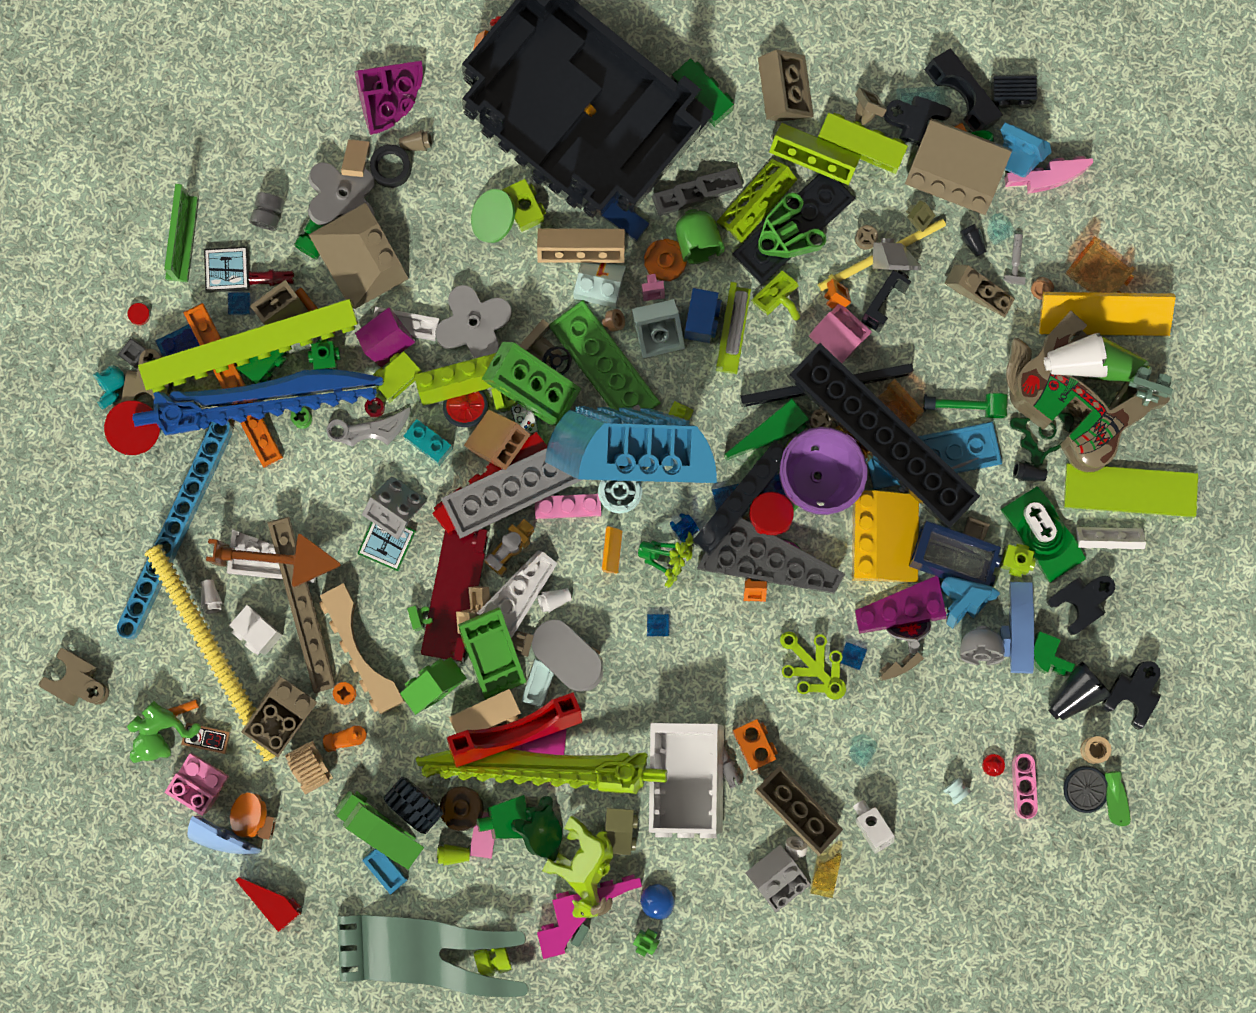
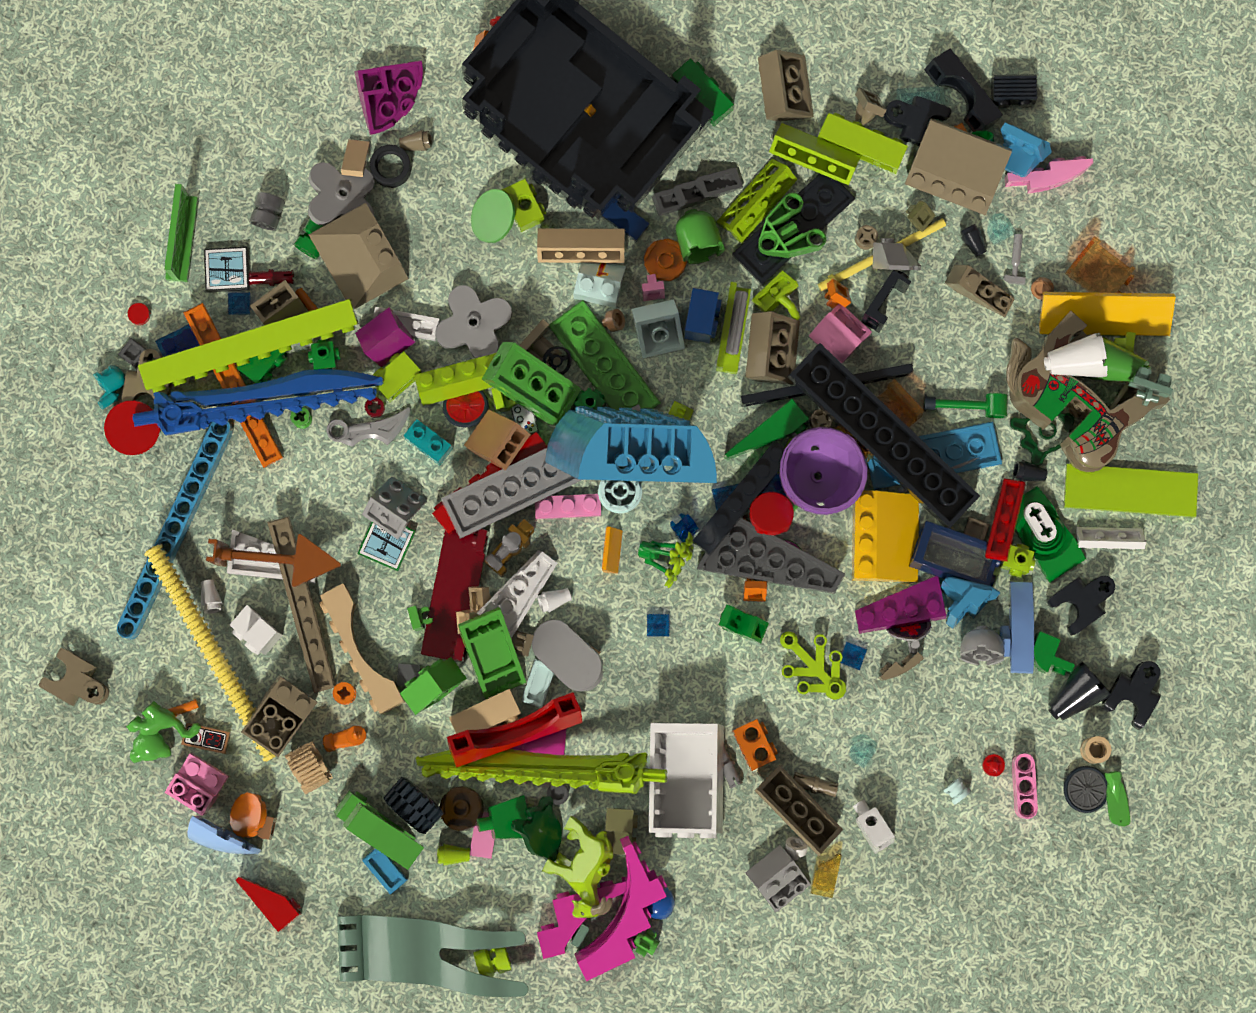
none -> dark grey tile [397,663,421,687]
none -> dark grey tile [547,784,569,805]
none -> dark pink arch [574,836,667,982]
none -> green brick [575,388,606,410]
none -> green brick [719,604,769,644]
none -> dark tan slope [746,311,800,385]
none -> dark tan pin [793,772,839,797]
none -> red tile [985,478,1026,562]
none -> lime tile [1114,332,1136,353]

